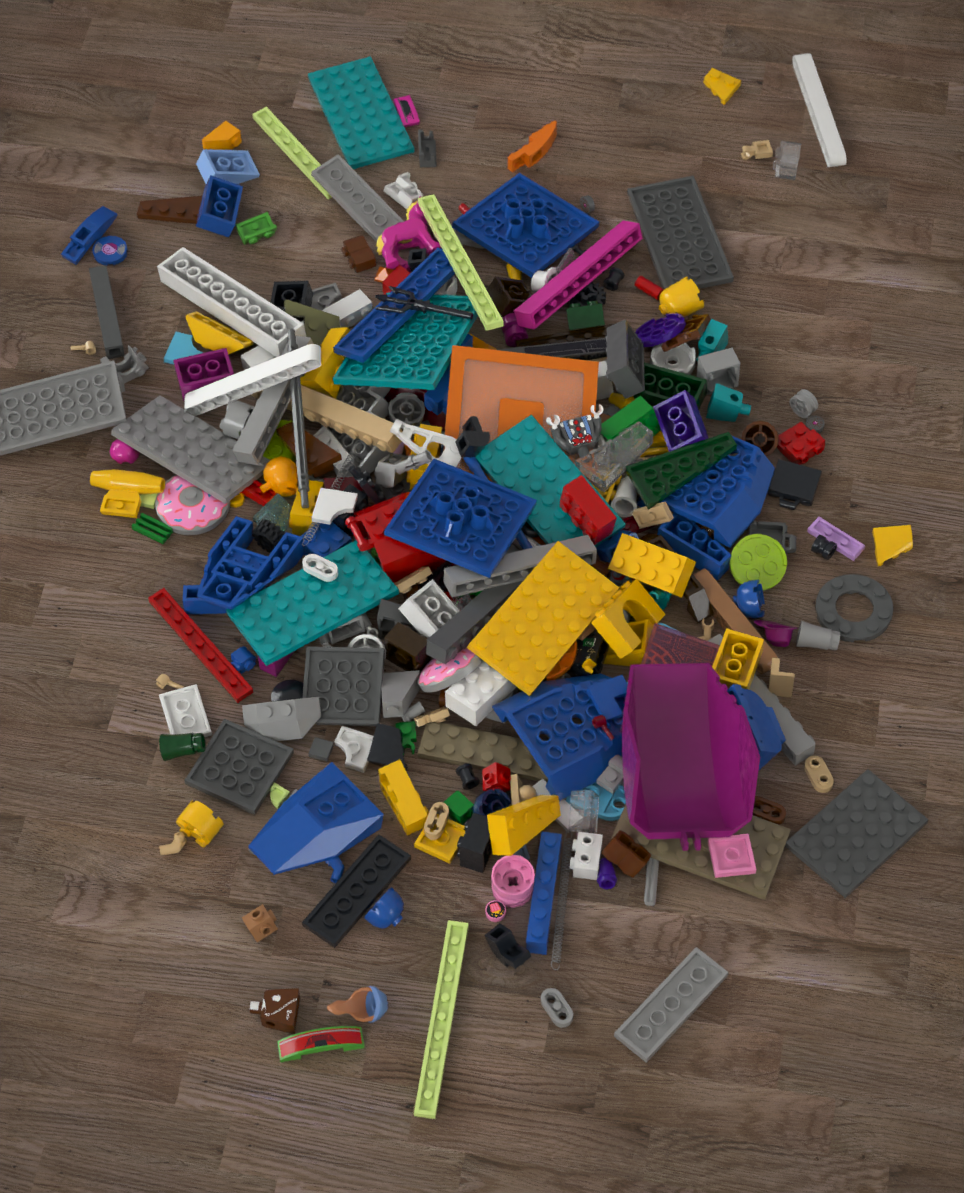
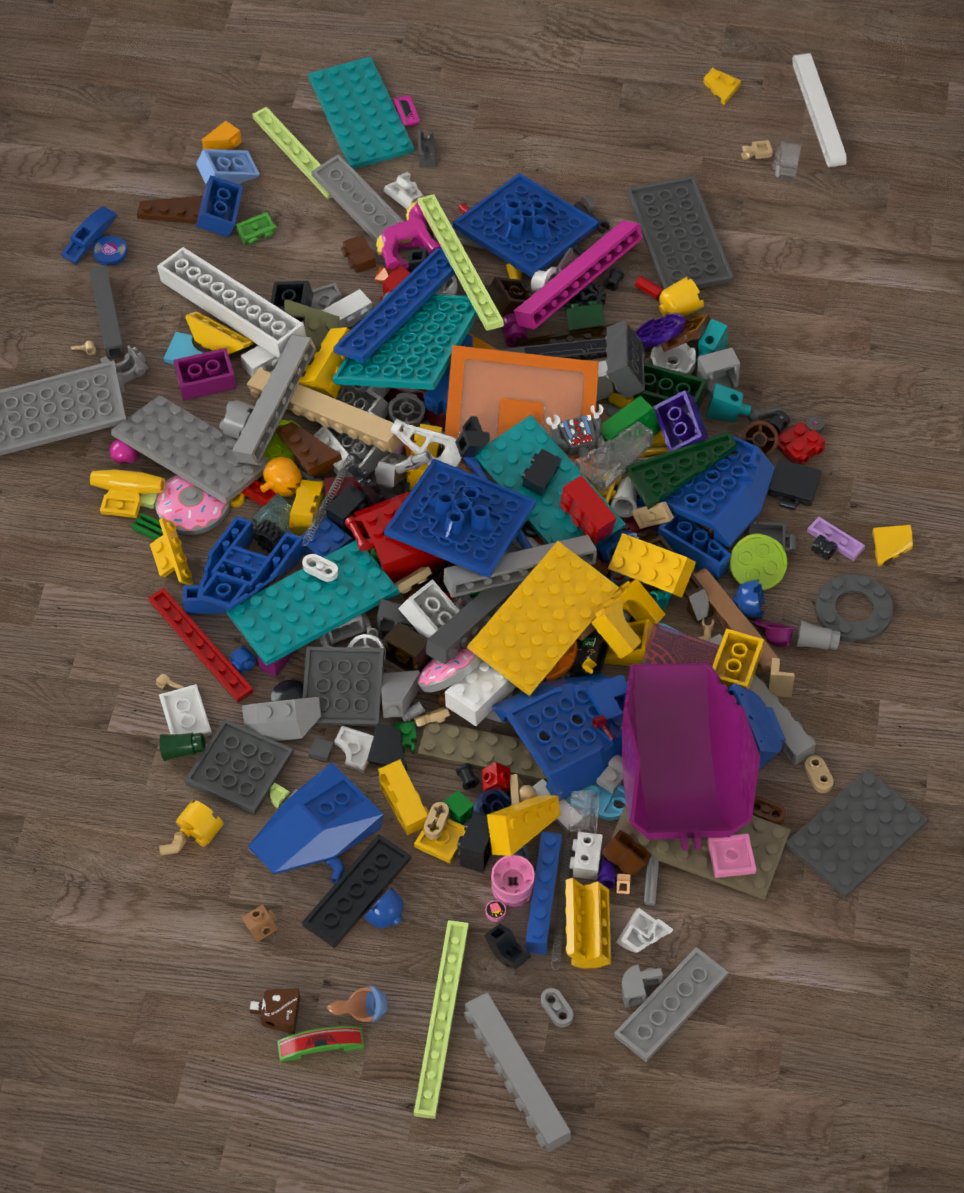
white beam [184,344,321,416] -> none
dark grey axle [287,329,310,508] -> none
white tile [311,488,358,525] -> none
black piece [375,286,473,320] -> none
orange slope [508,120,557,173] -> none
light grey wheel [789,389,818,418] -> none
none -> yellow bracket [150,518,194,585]
none -> light grey brick [464,992,571,1152]
none -> black brick [521,449,562,496]
none -> yellow brick [565,878,611,968]
none -> black piece [574,201,610,234]
none -> white slope [616,908,674,953]
none -> light nougat piece [617,874,630,894]
none -> light grey brick [621,964,663,1007]
none -> dark grey bar [748,406,782,422]
none -> black wheel [767,410,790,435]

